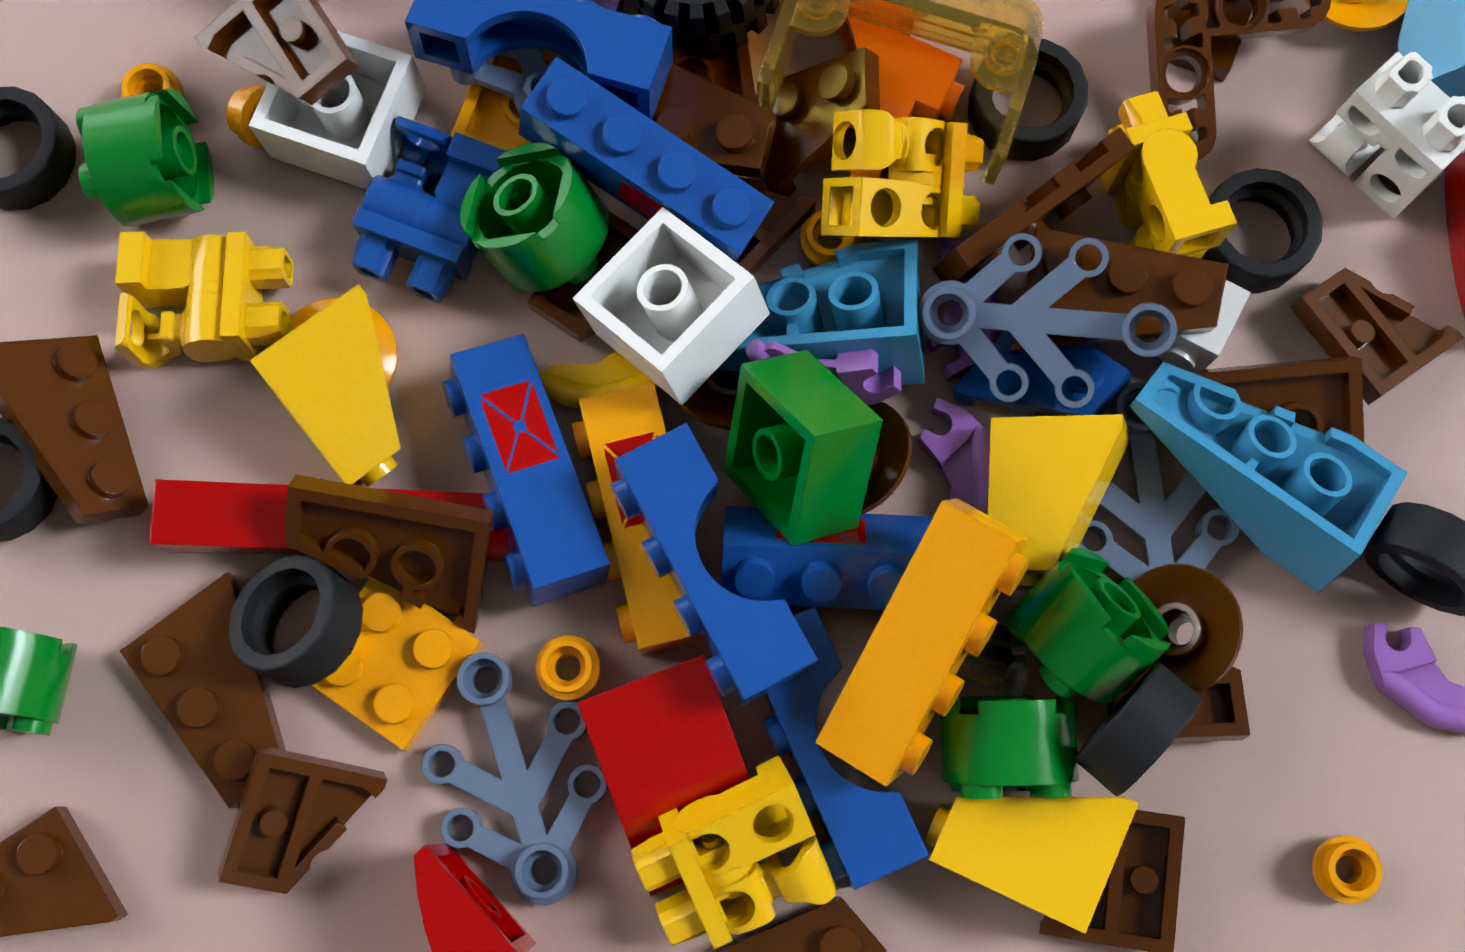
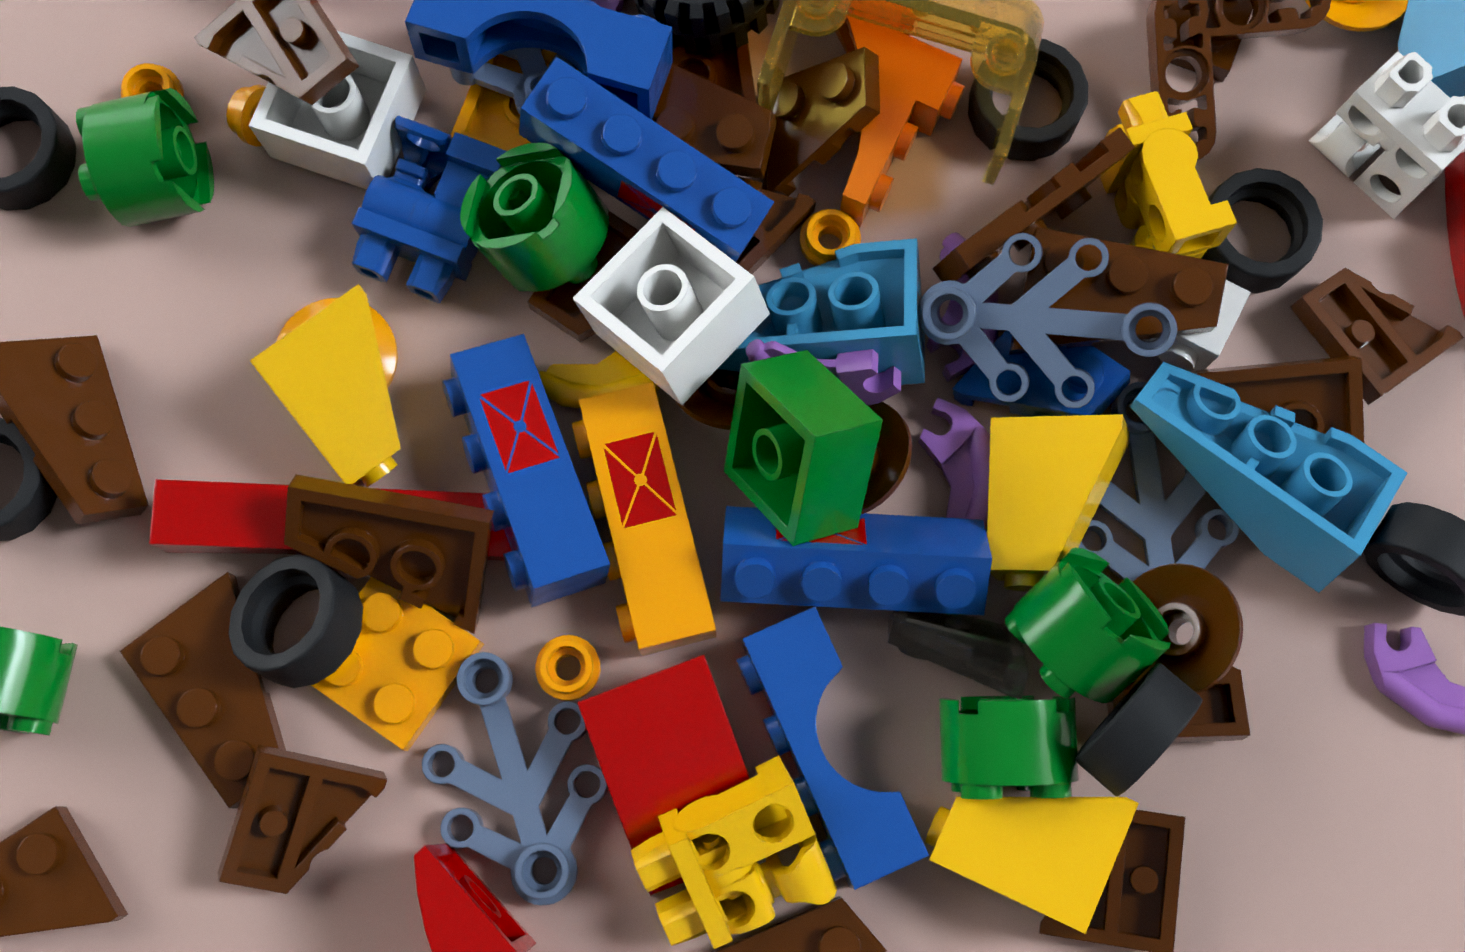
yellow hips [115,231,294,369] -> none
blue arch [610,423,818,707] -> none
light orange brick [815,498,1030,787] -> none
yellow hips [820,109,984,238] -> none
light orange plate [1312,835,1383,904] -> none

